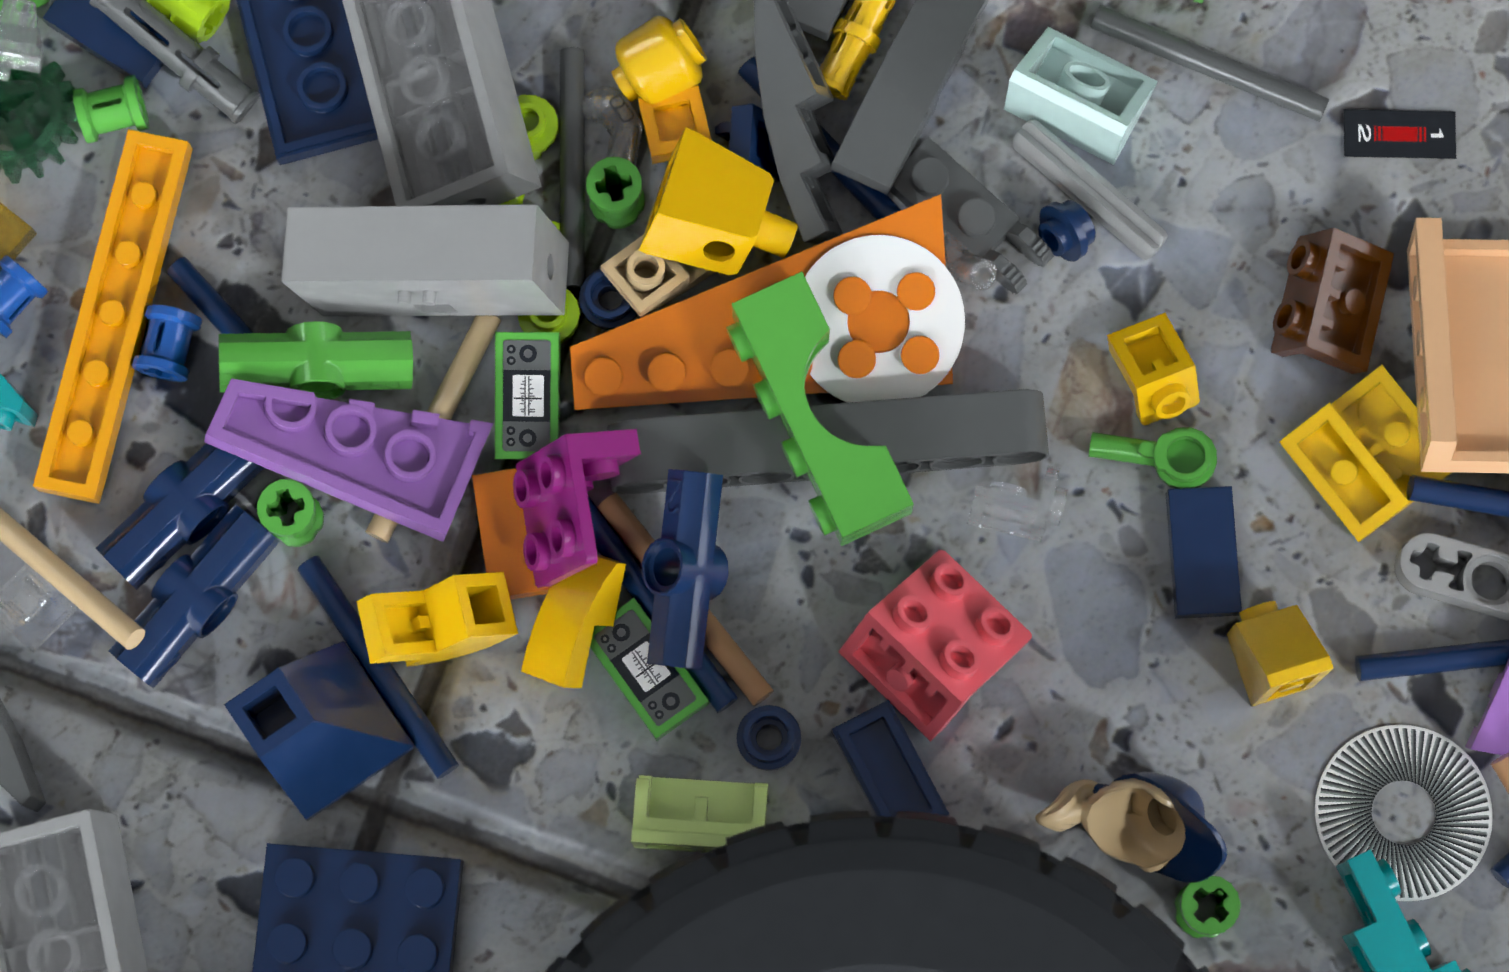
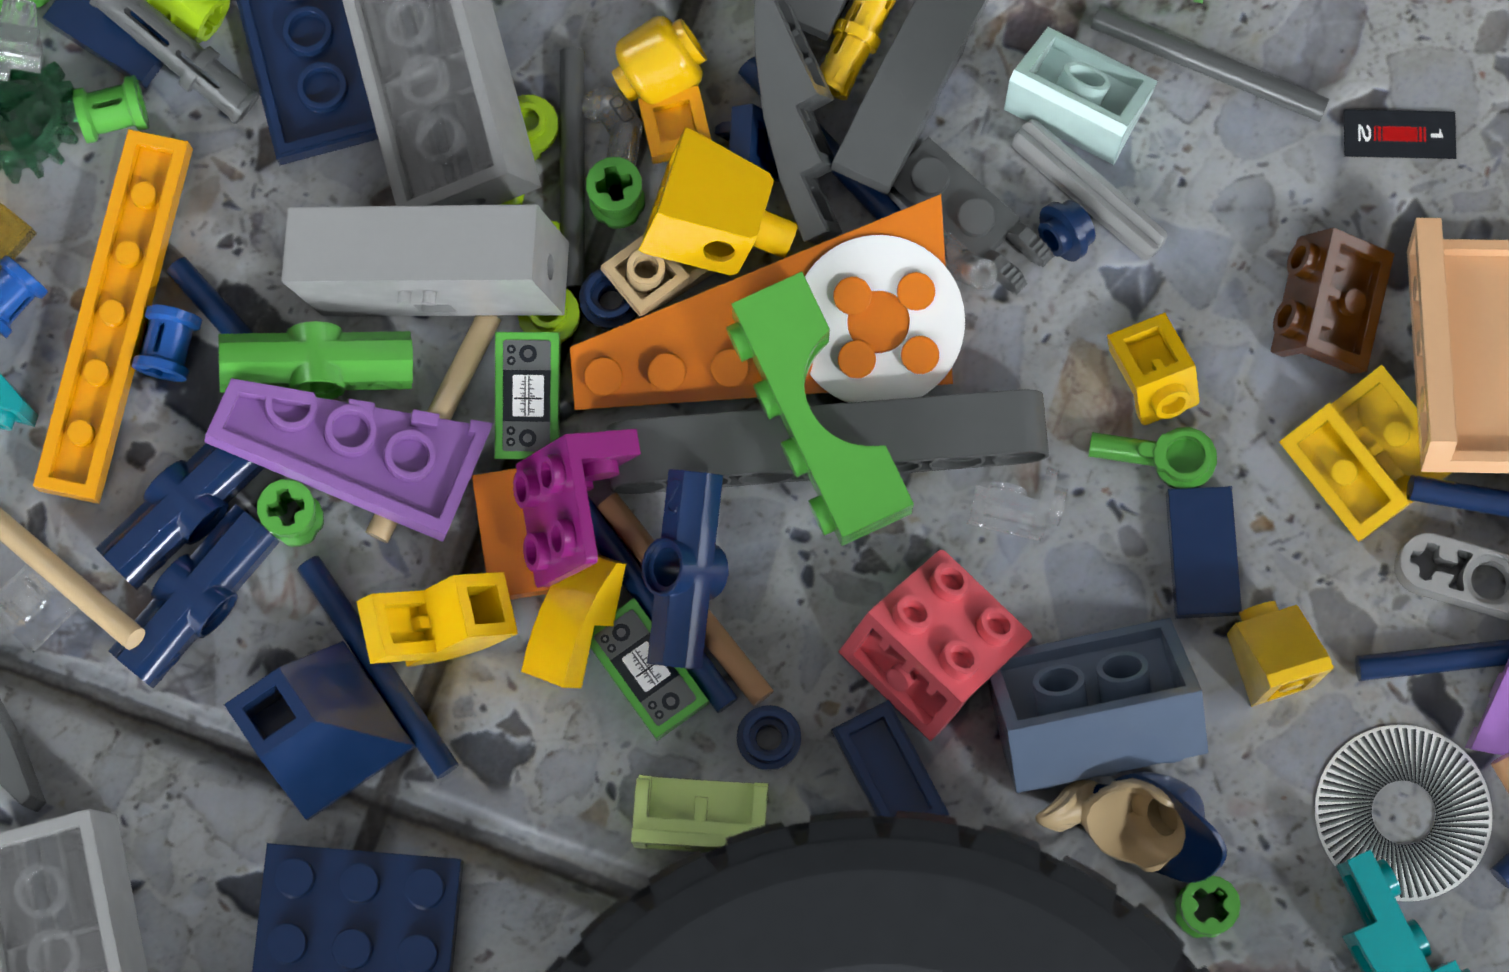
none -> sand blue slope [987,618,1209,793]

